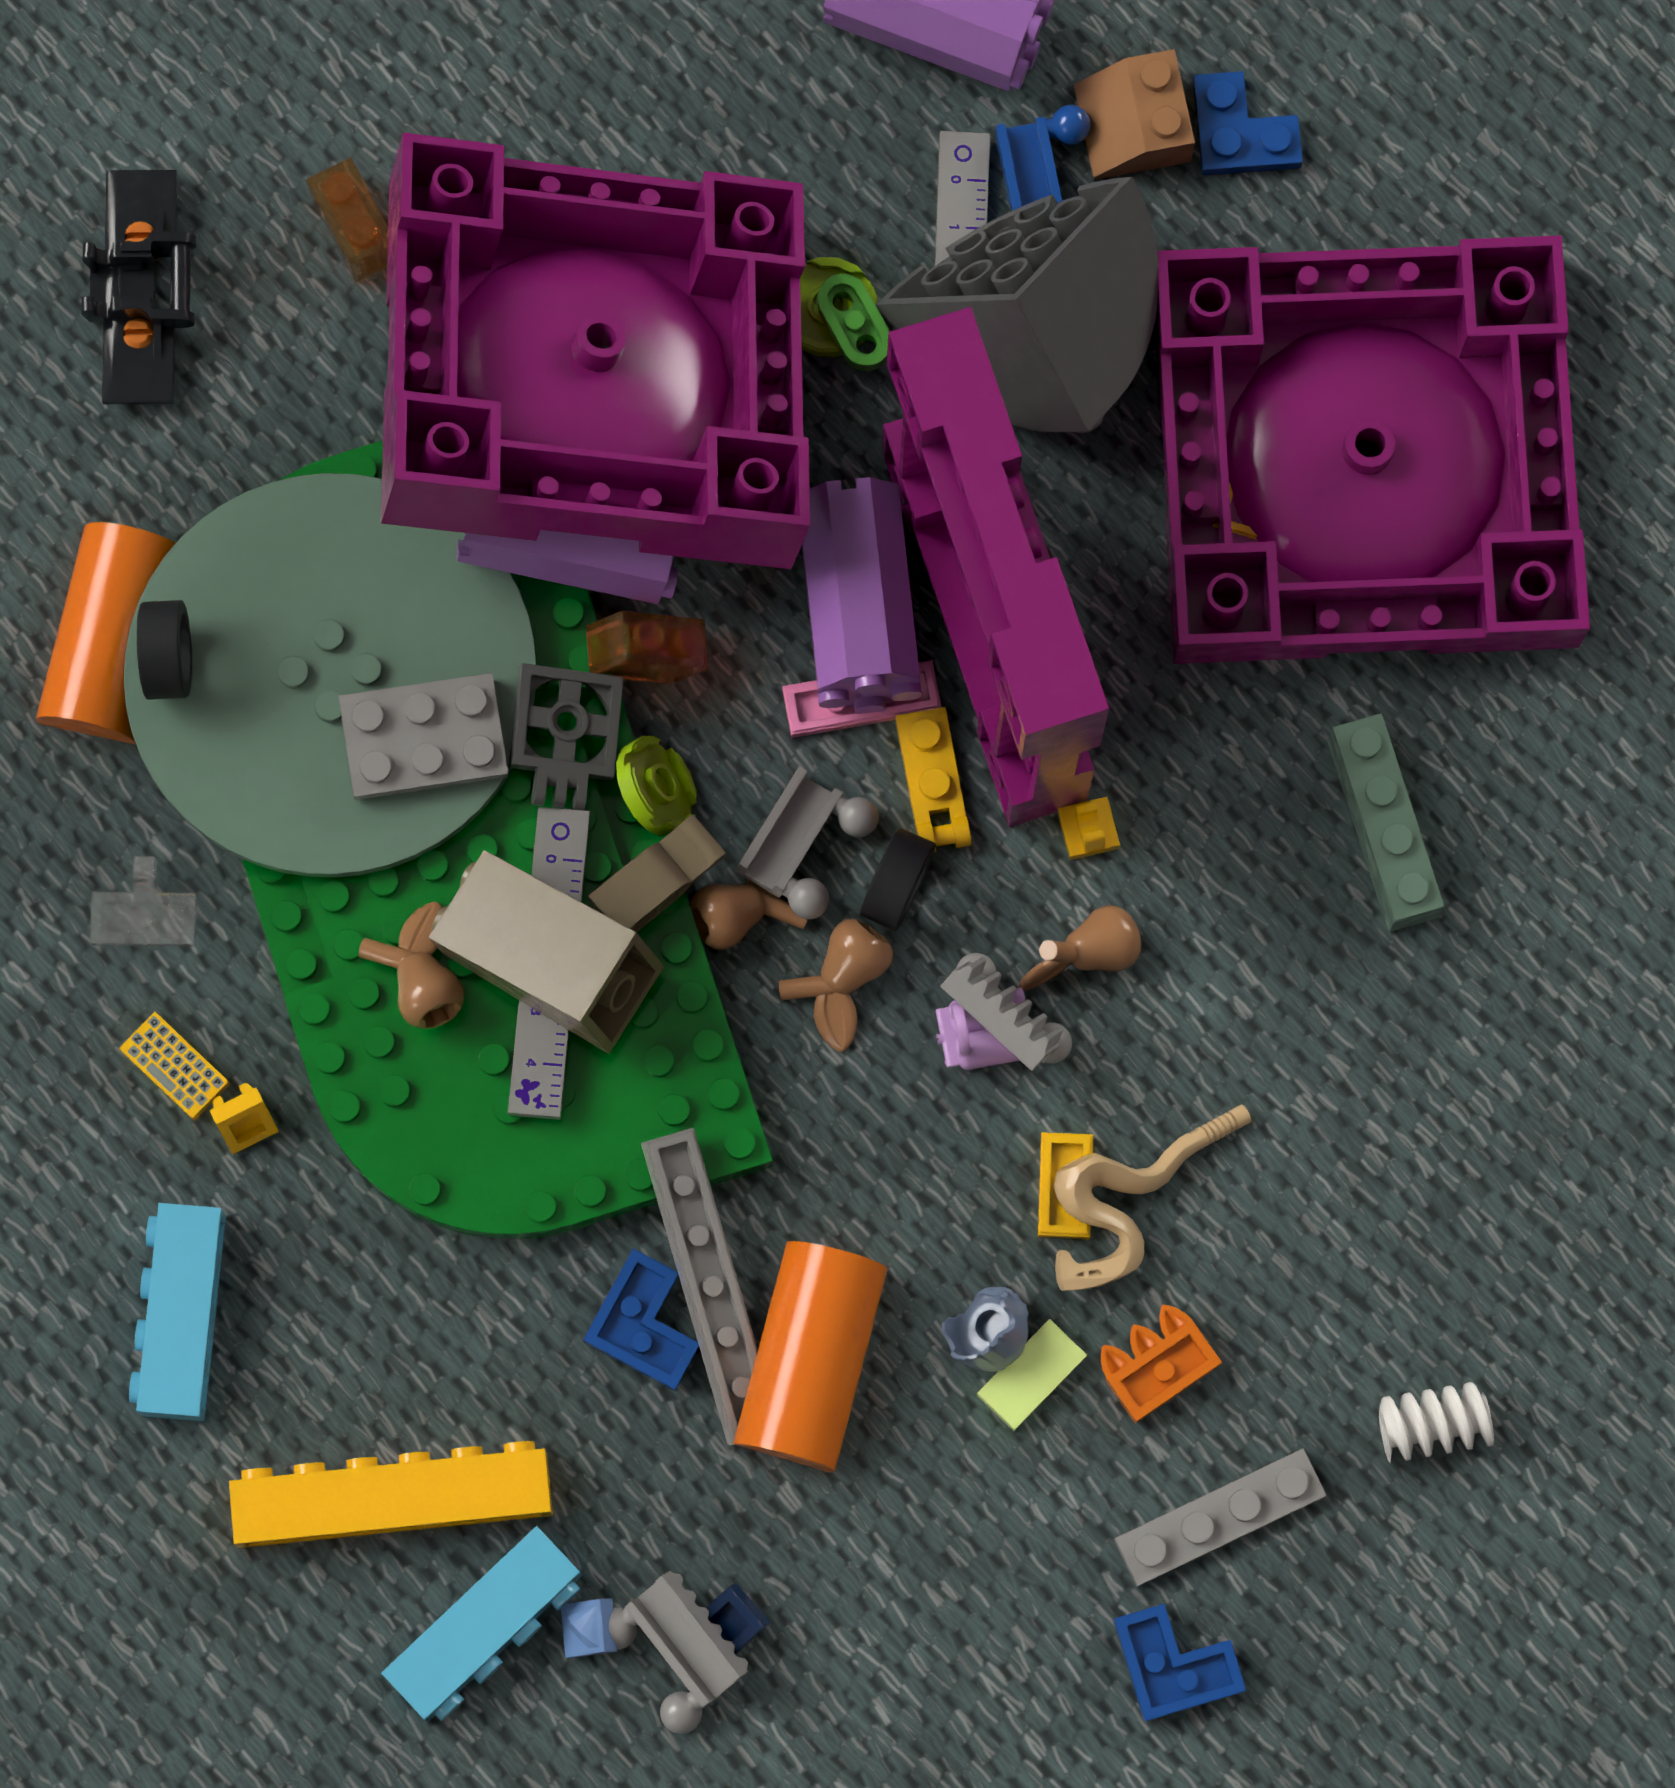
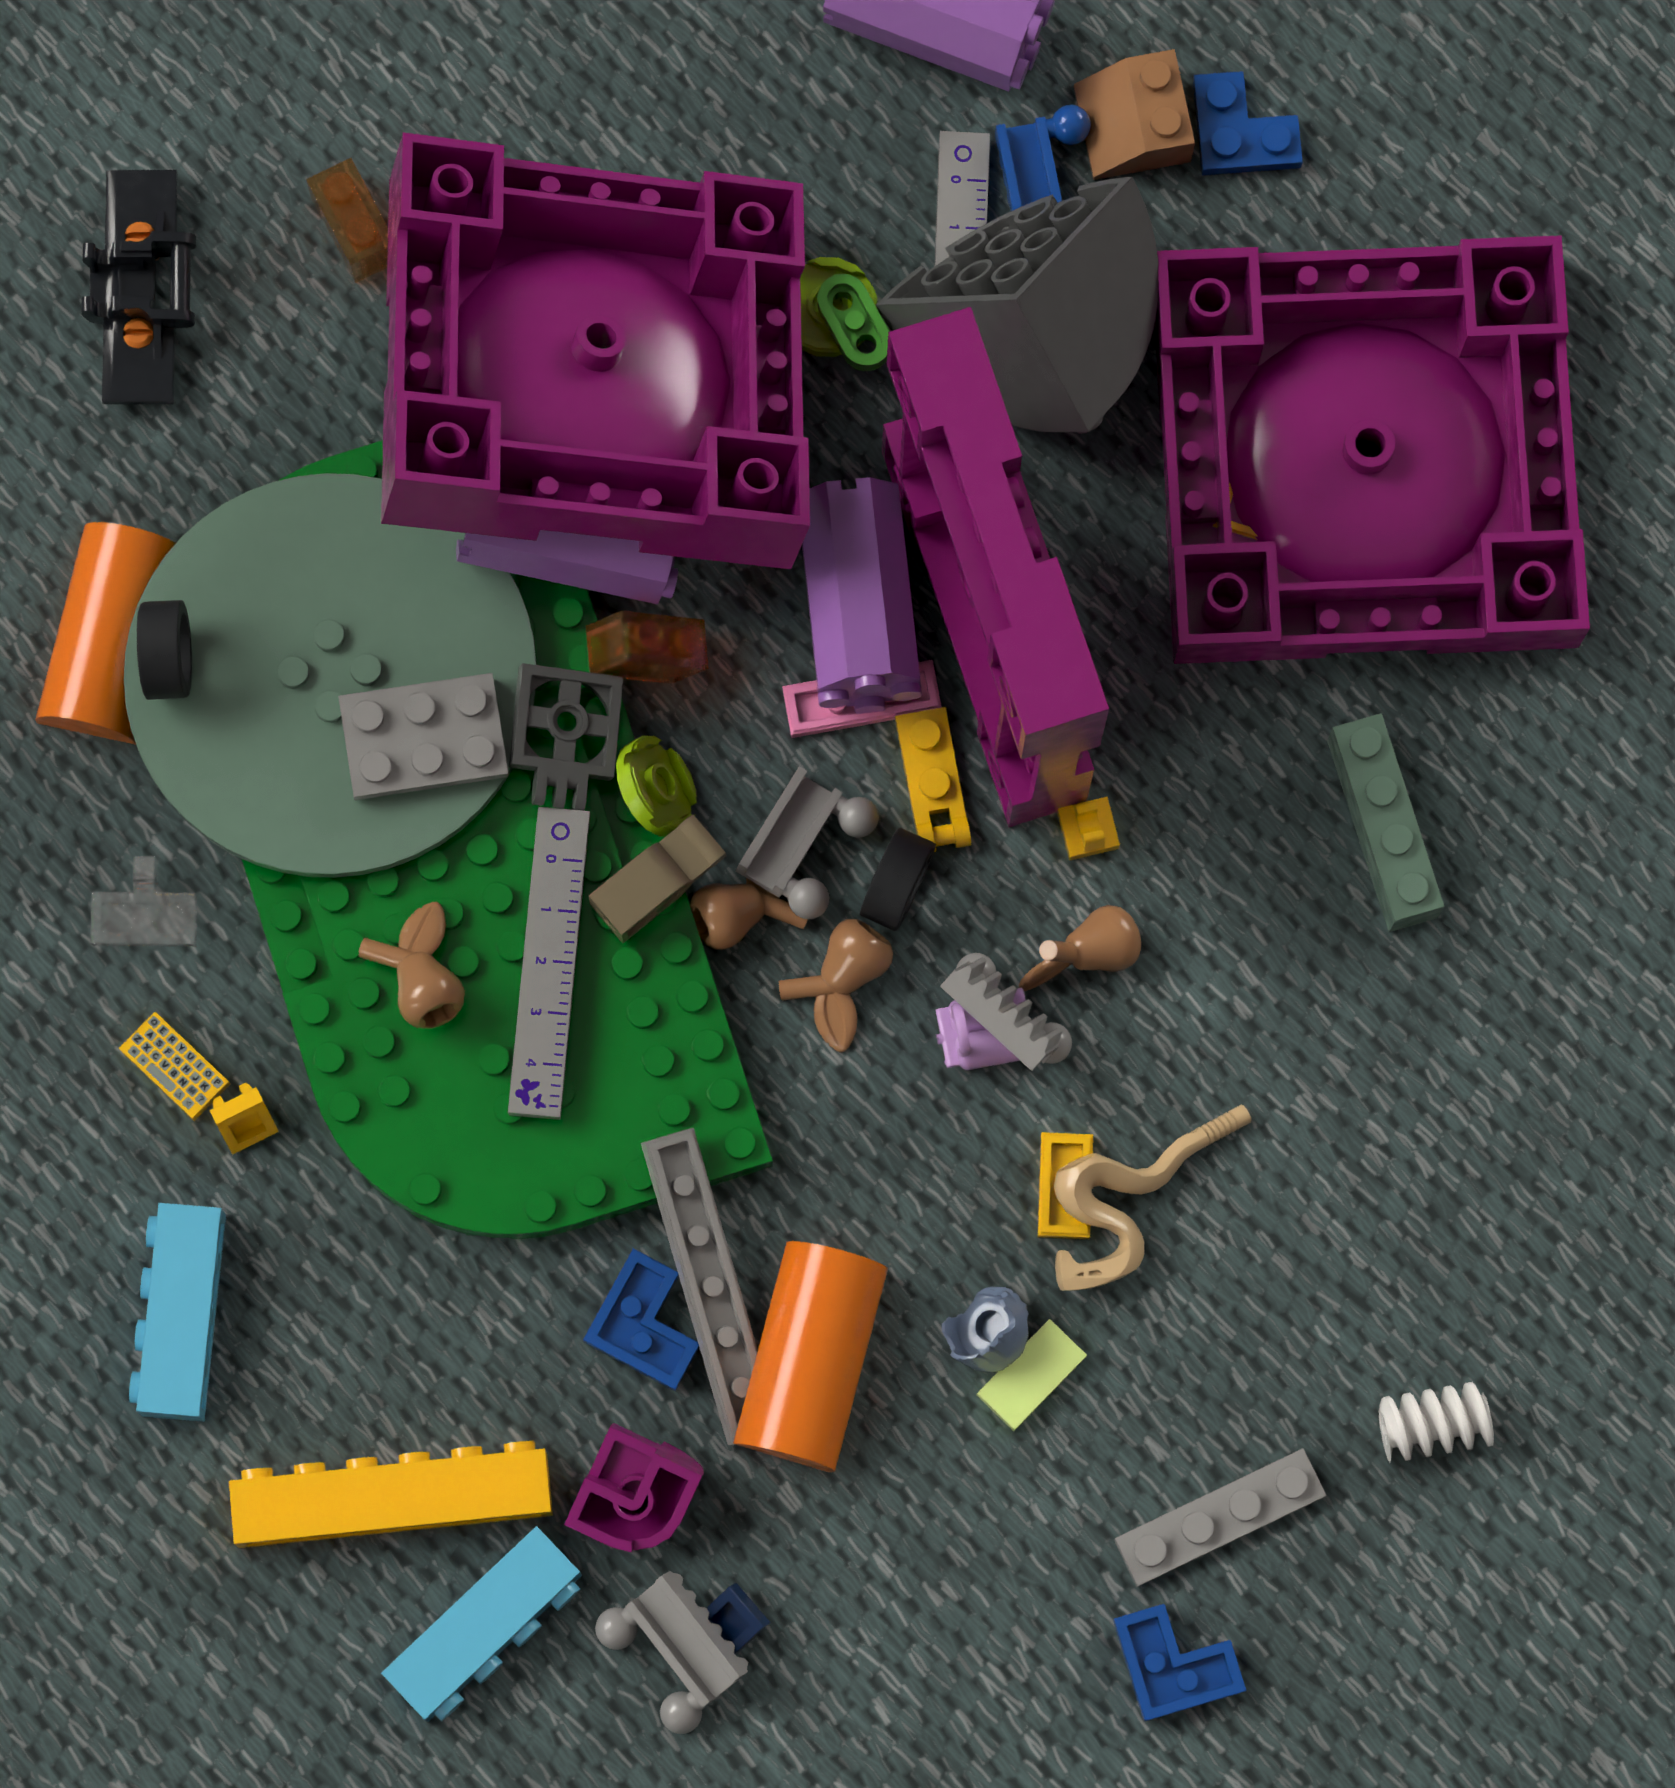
slope [428,850,664,1054] -> none
medium blue tile [561,1598,617,1658] -> none
orange plate [1101,1304,1222,1424] -> none
none -> magenta brick [564,1423,704,1552]

